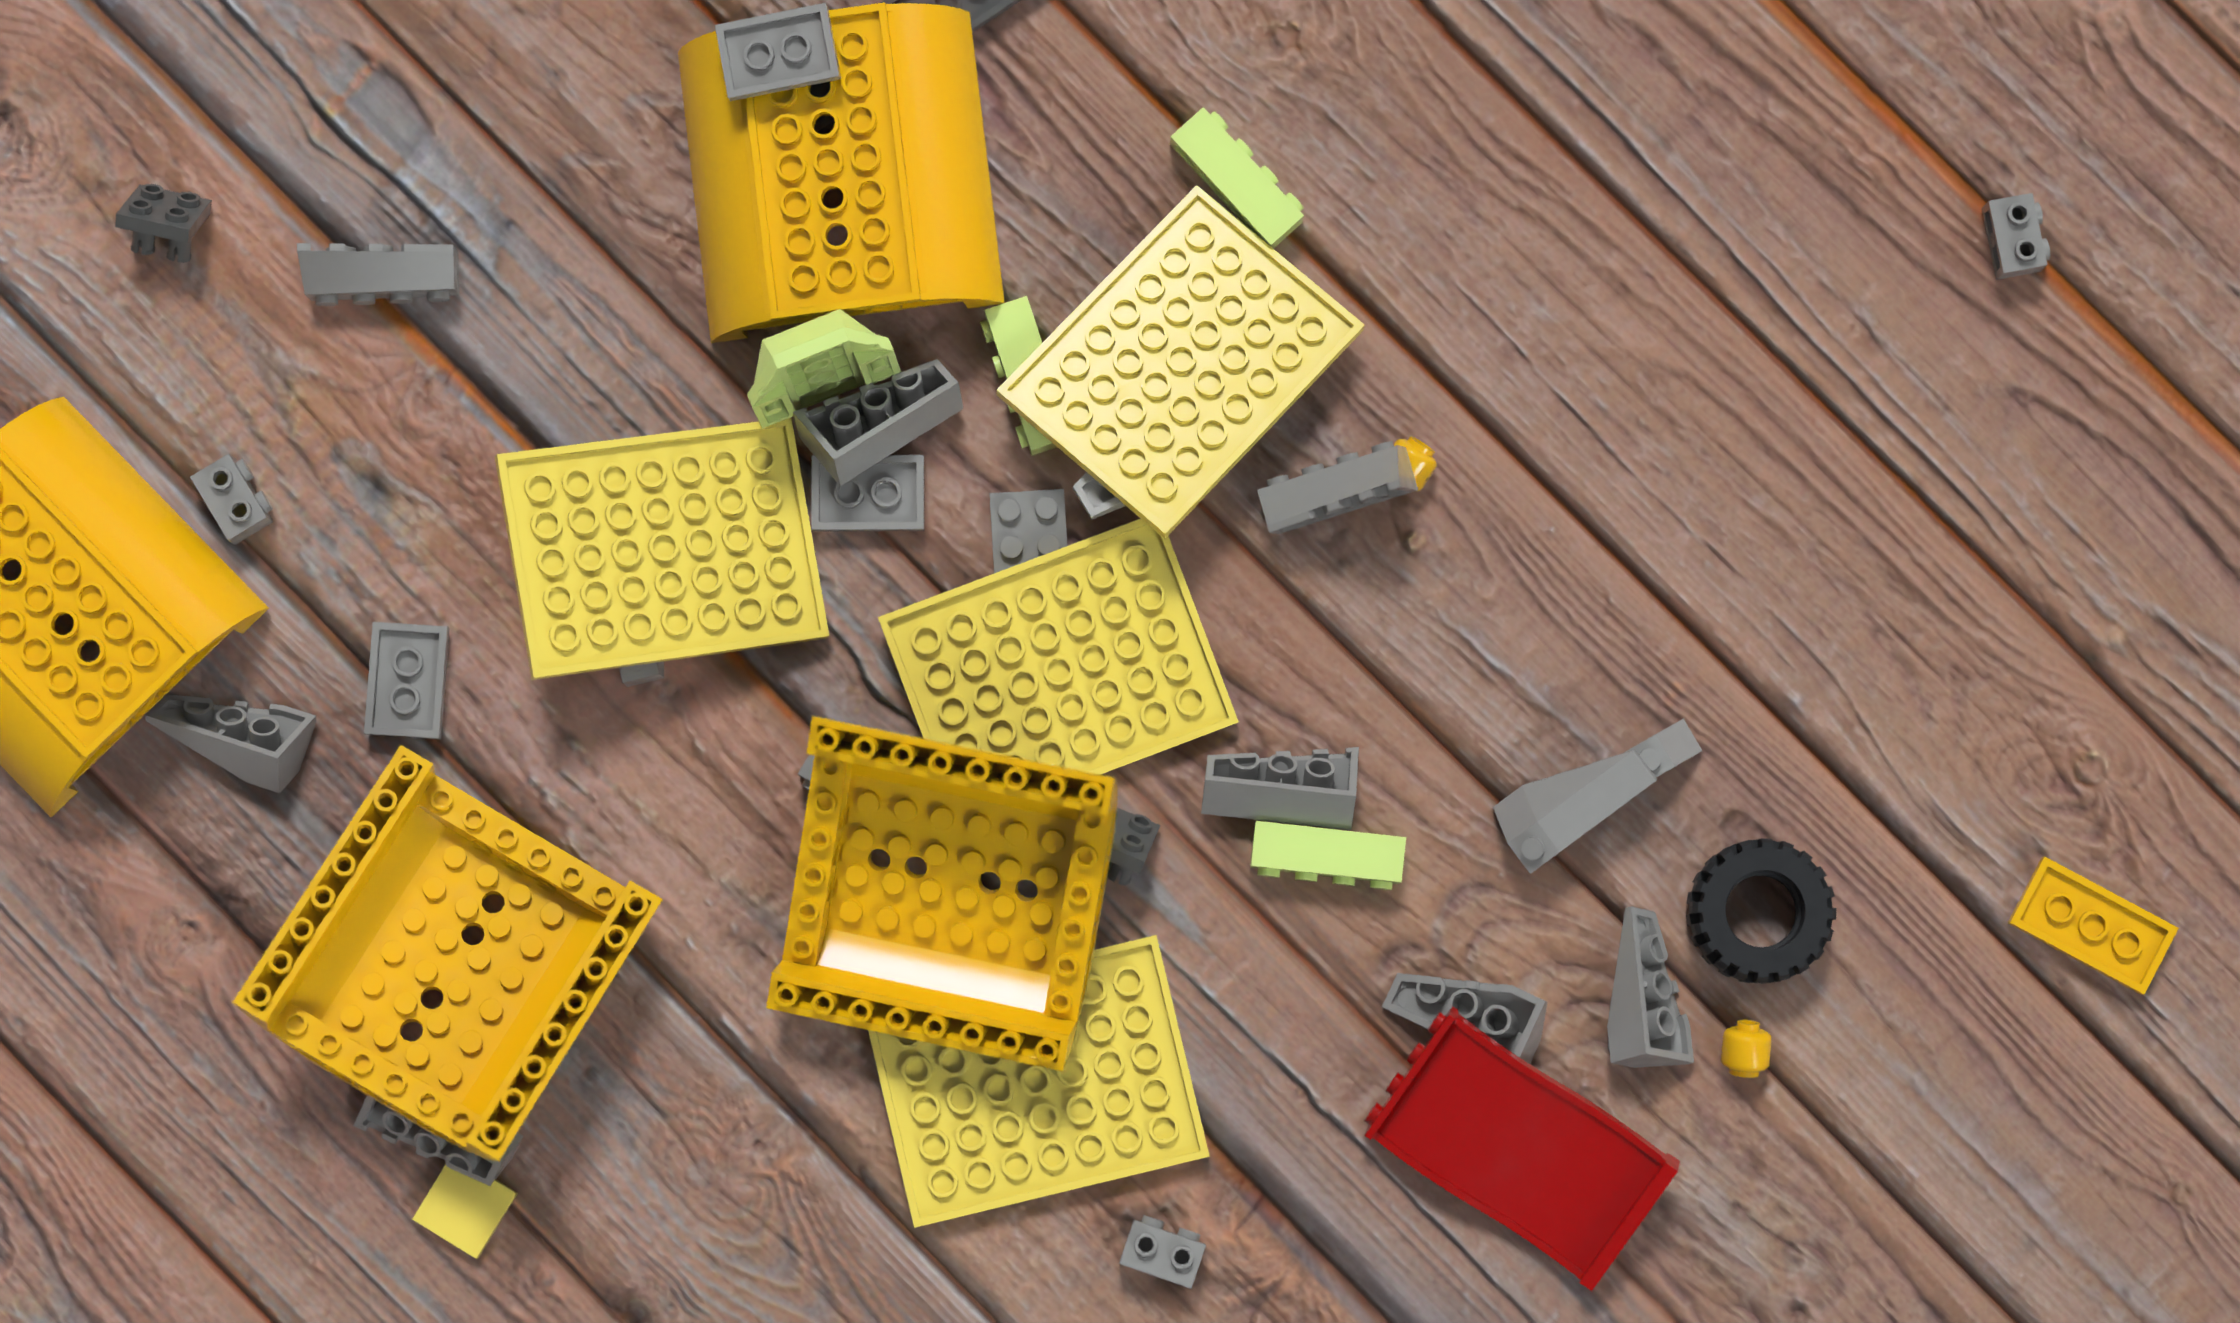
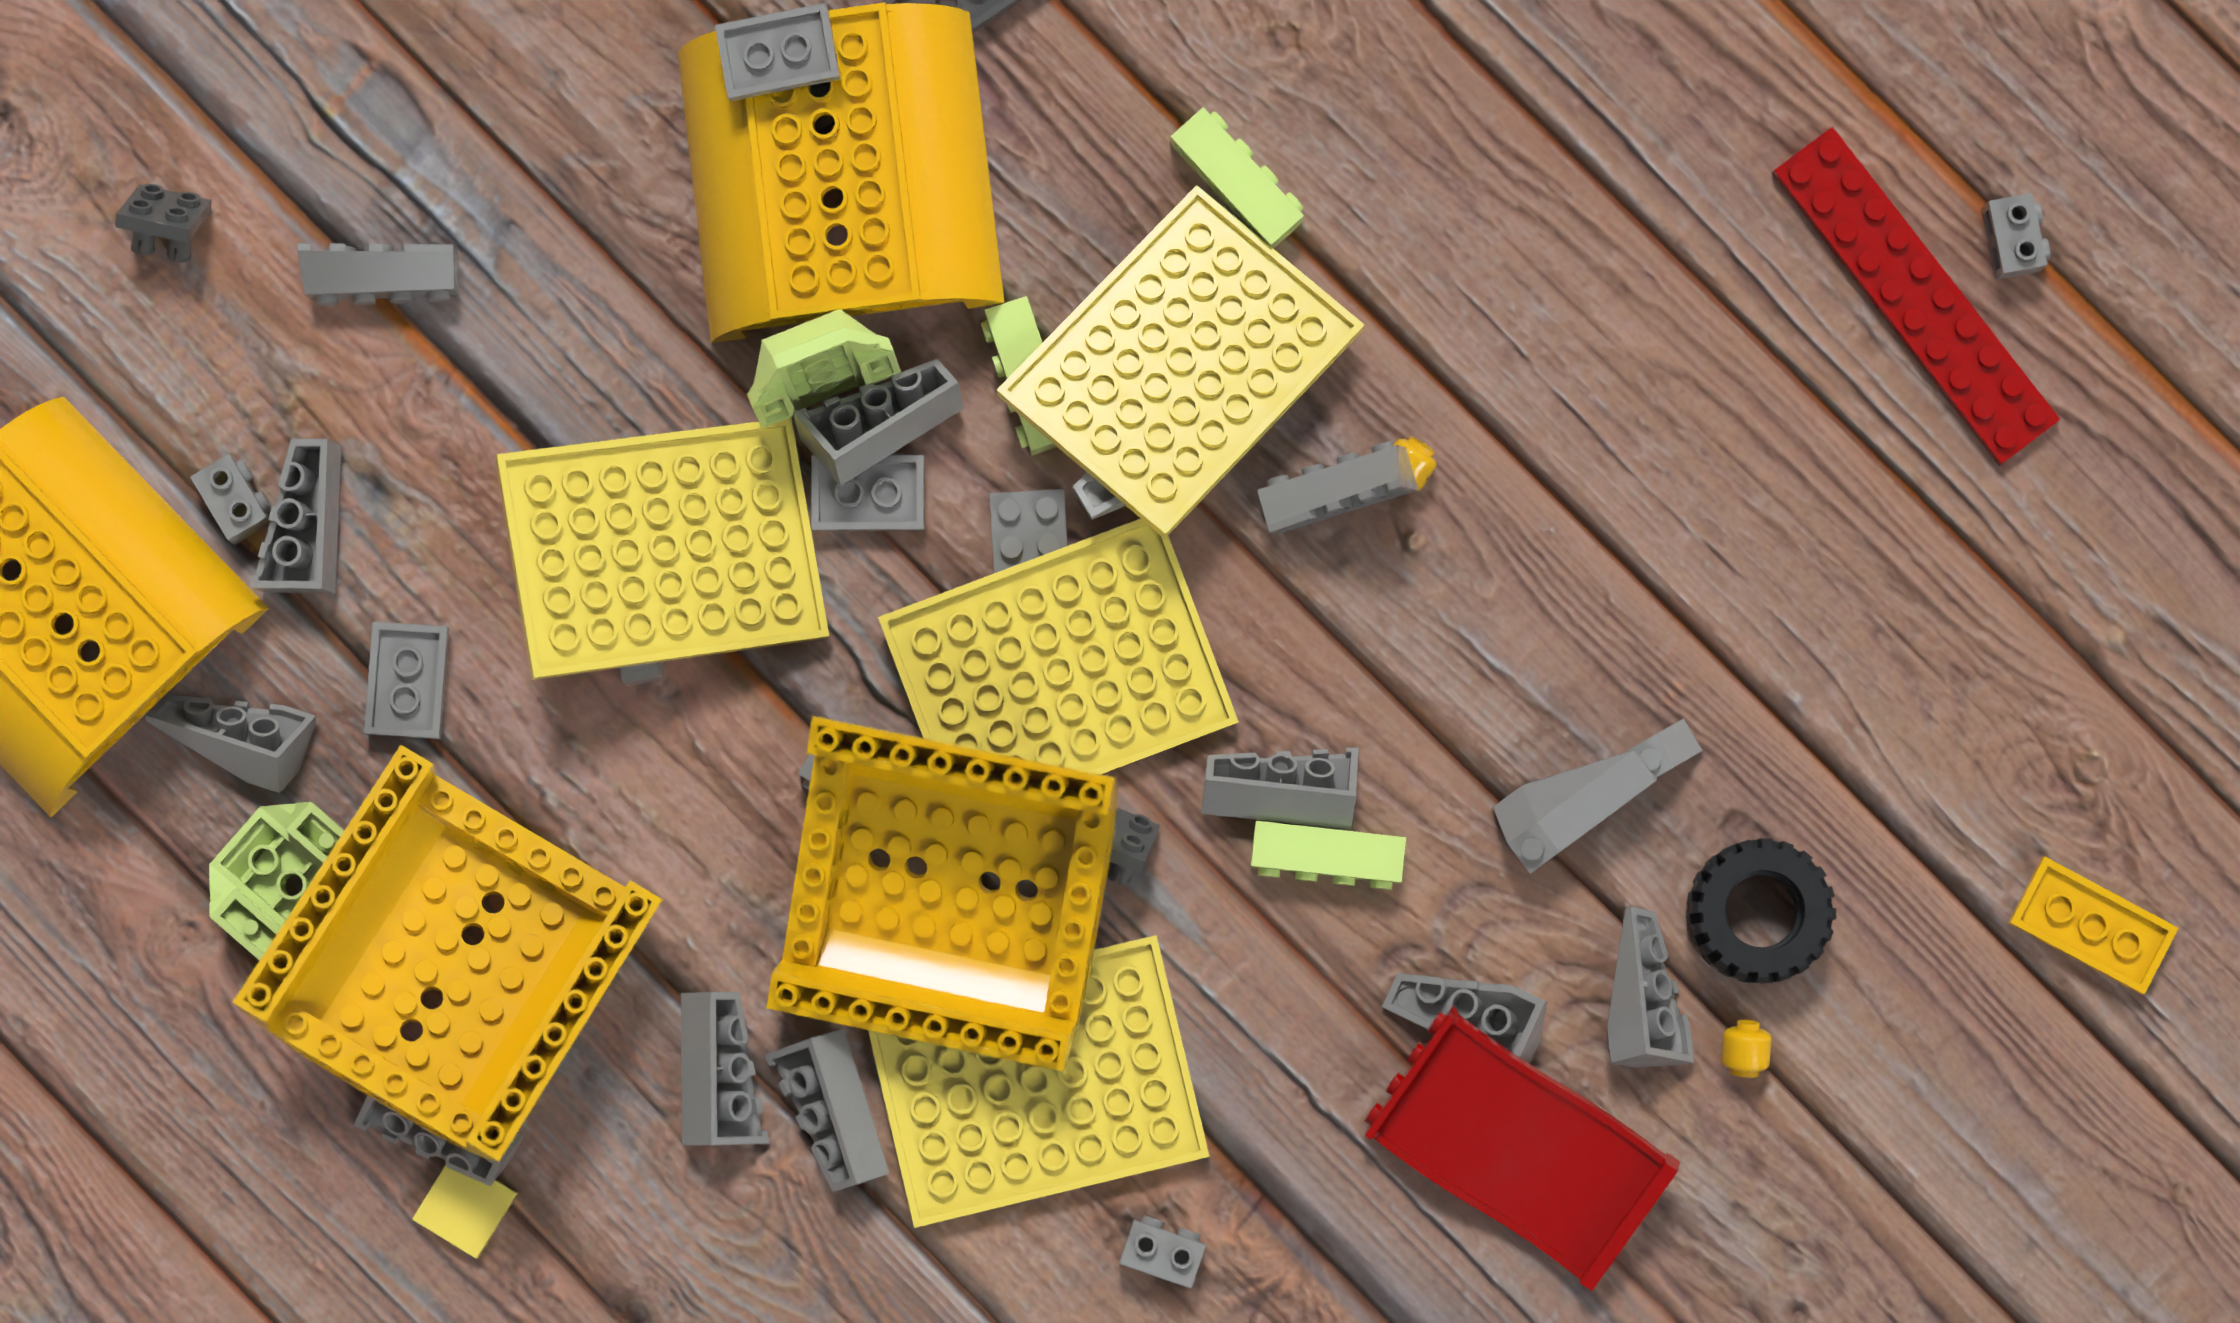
none -> yellowish green piece [209,802,345,961]
none -> light grey wedge [249,439,341,593]
none -> light grey wedge [681,992,770,1145]
none -> light grey wedge [764,1029,889,1192]
none -> red plate [1772,126,2061,466]

